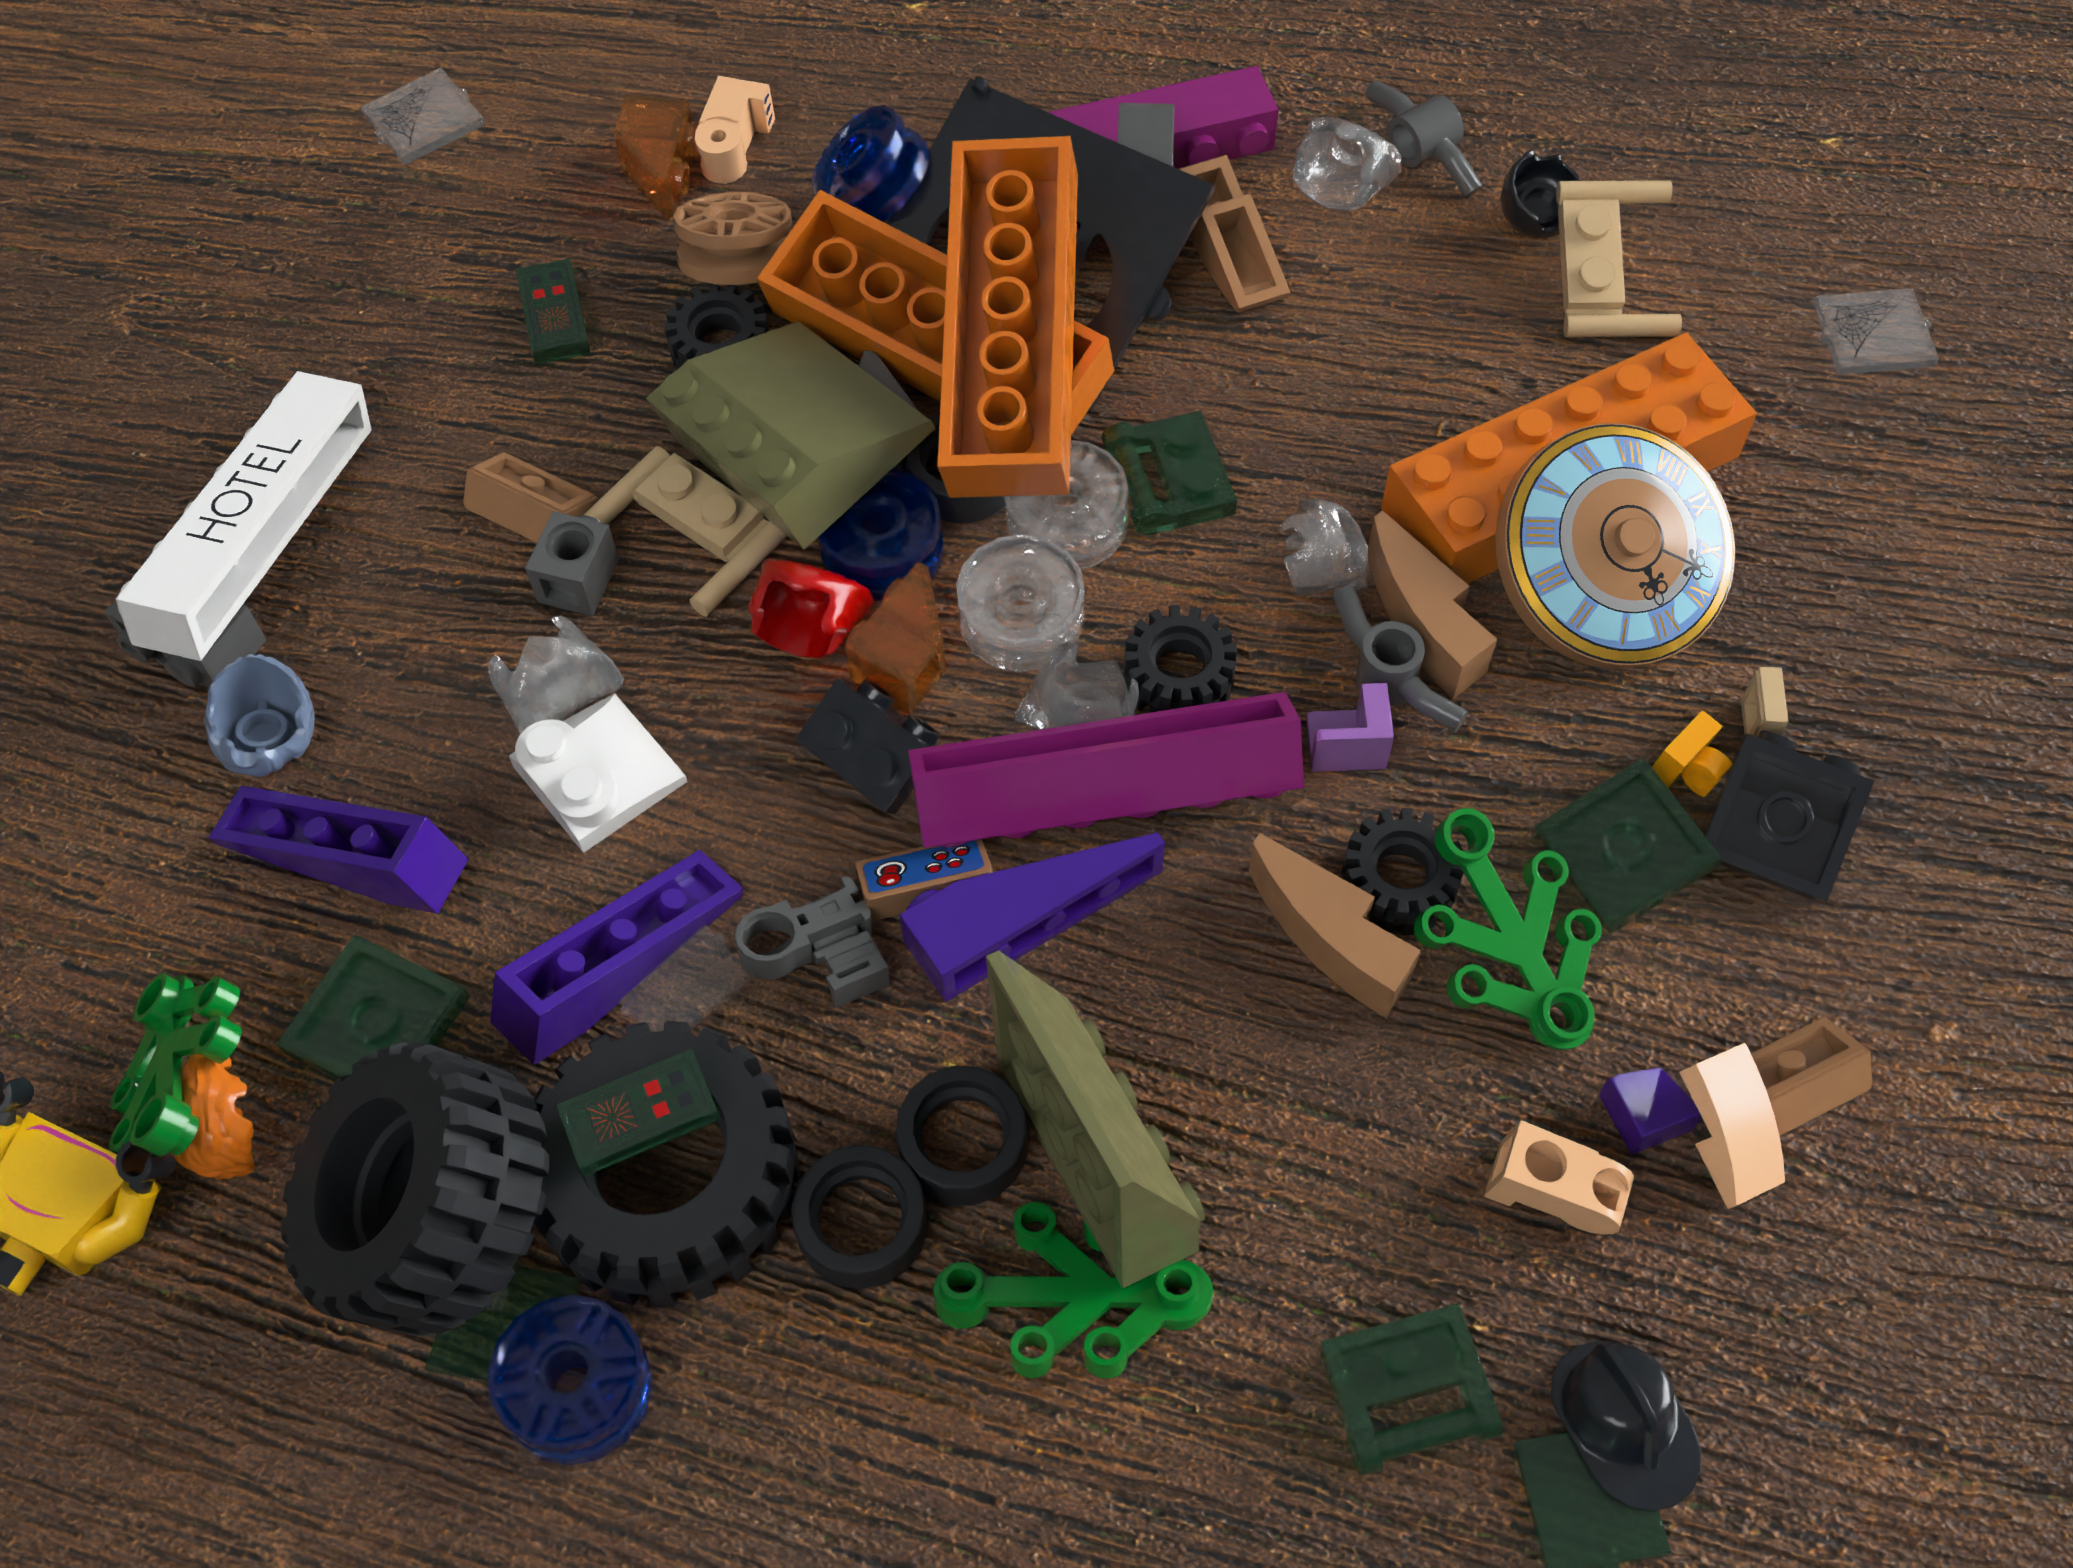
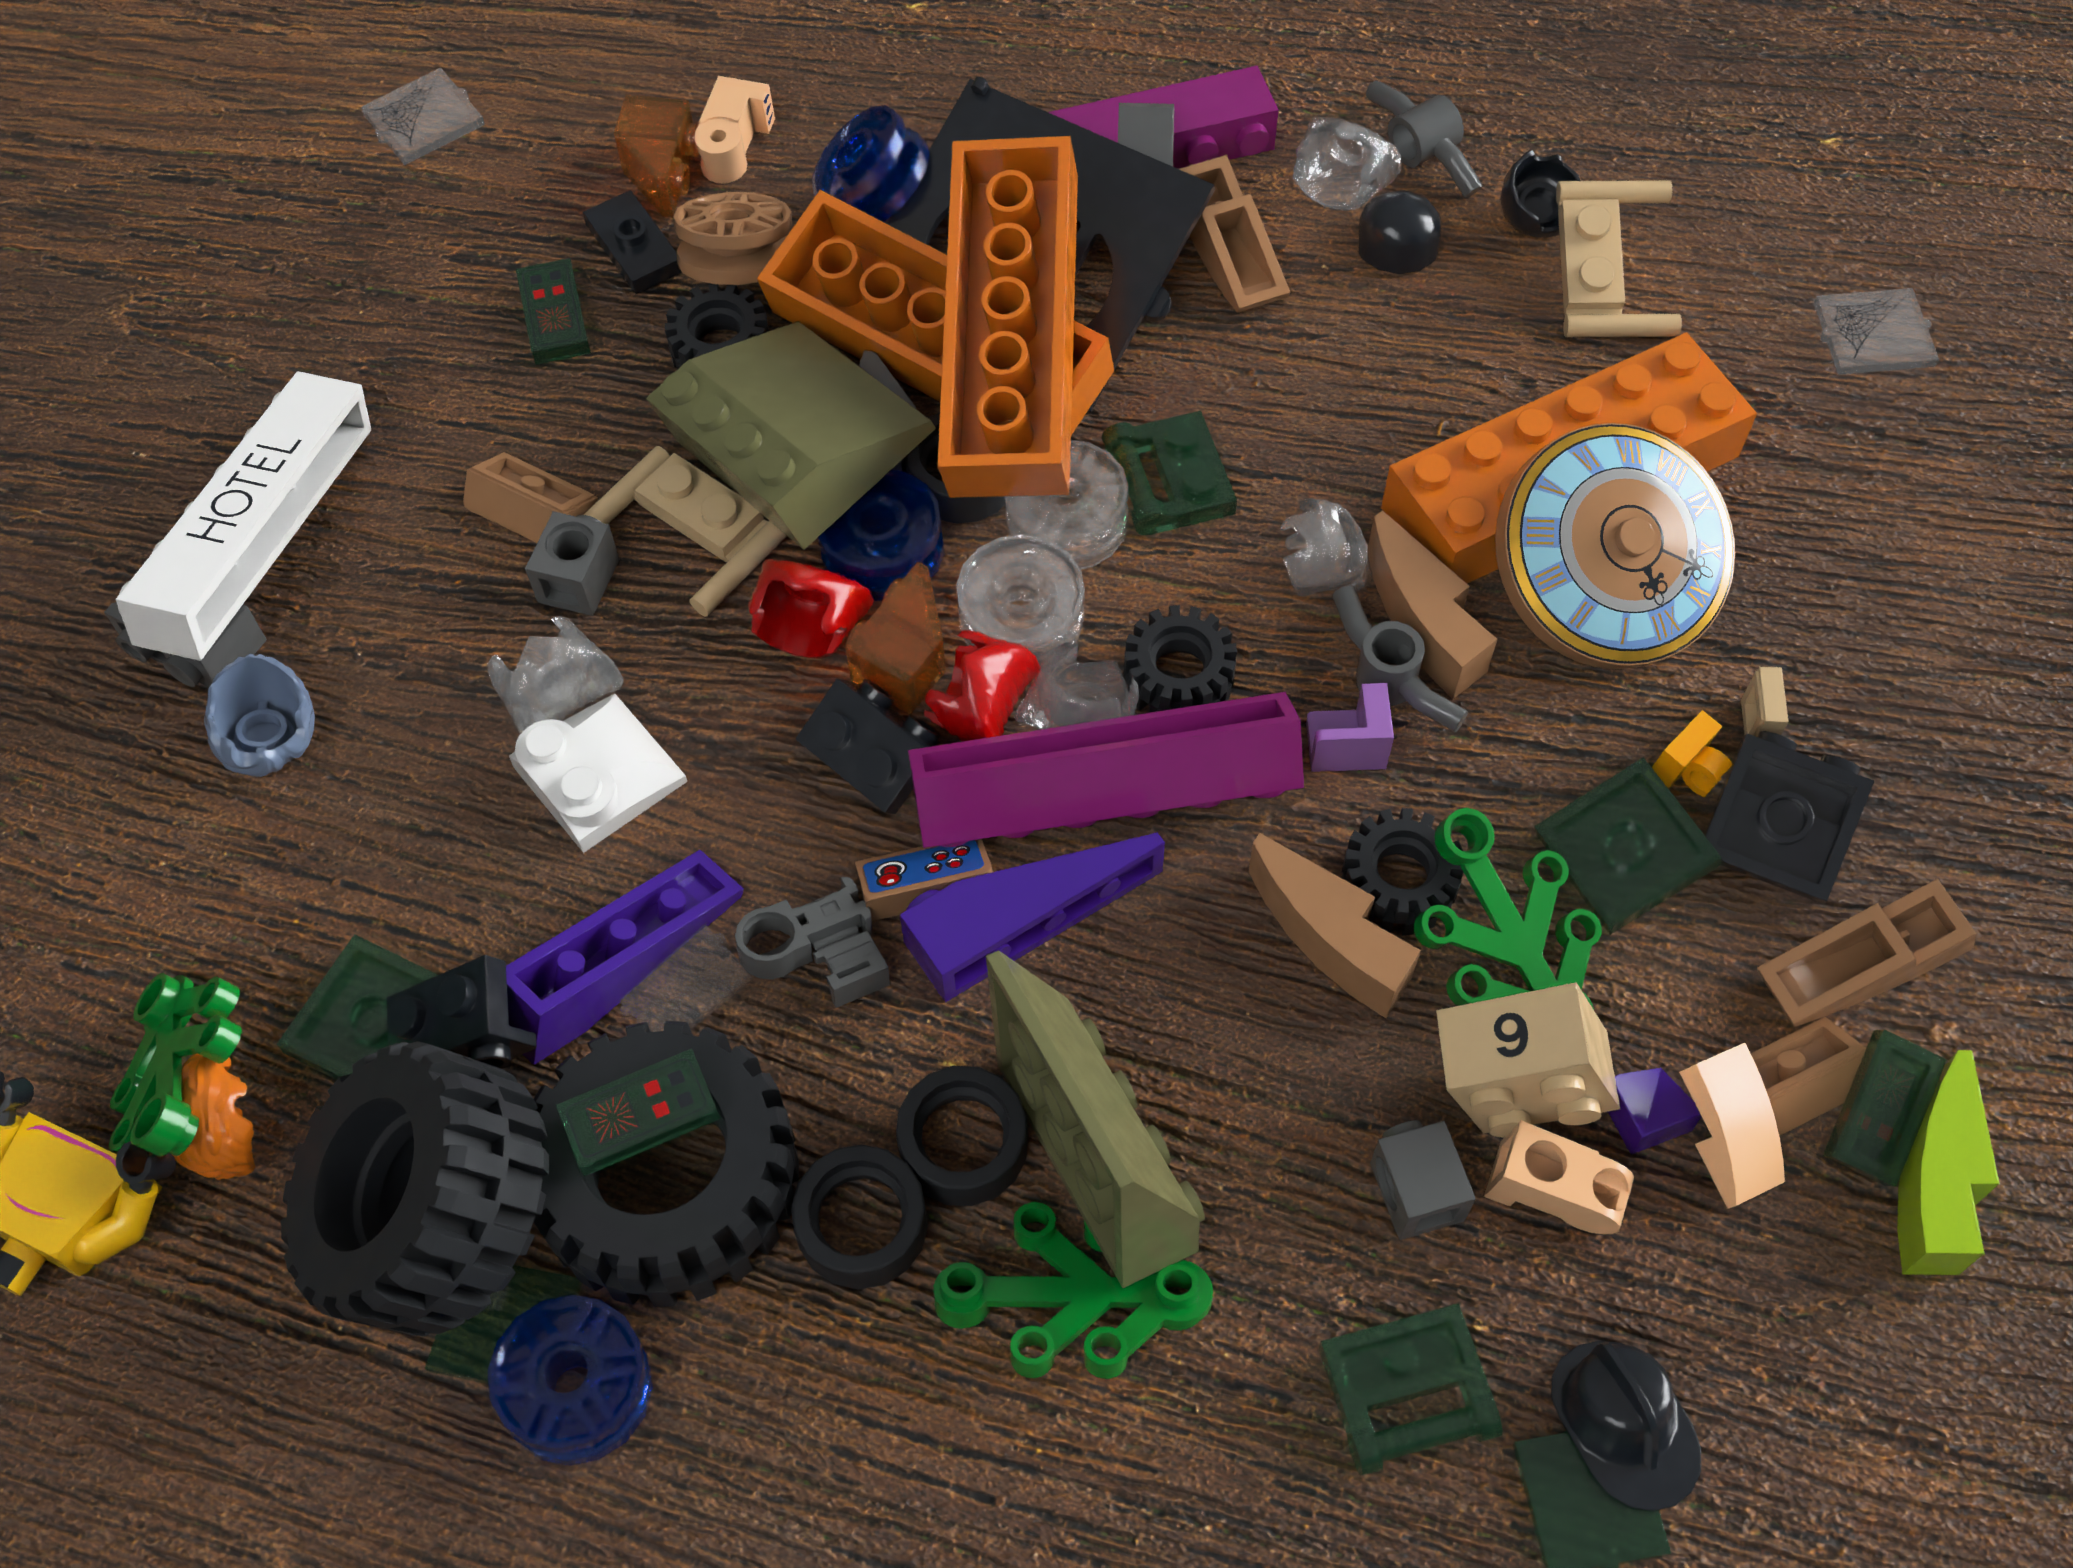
dark purple slope [208,786,469,914] -> none
none -> black bracket [387,955,537,1069]
none -> black plate [583,190,682,295]
none -> red hair [924,630,1040,742]
none -> black hair [1358,190,1442,274]
none -> dark grey brick [1370,1120,1476,1241]
none -> tan brick [1436,982,1620,1138]
none -> medium nougat slope [1757,878,1977,1027]
none -> clear green tile [1823,1029,1947,1187]
none -> lime slope [1897,1050,2000,1275]

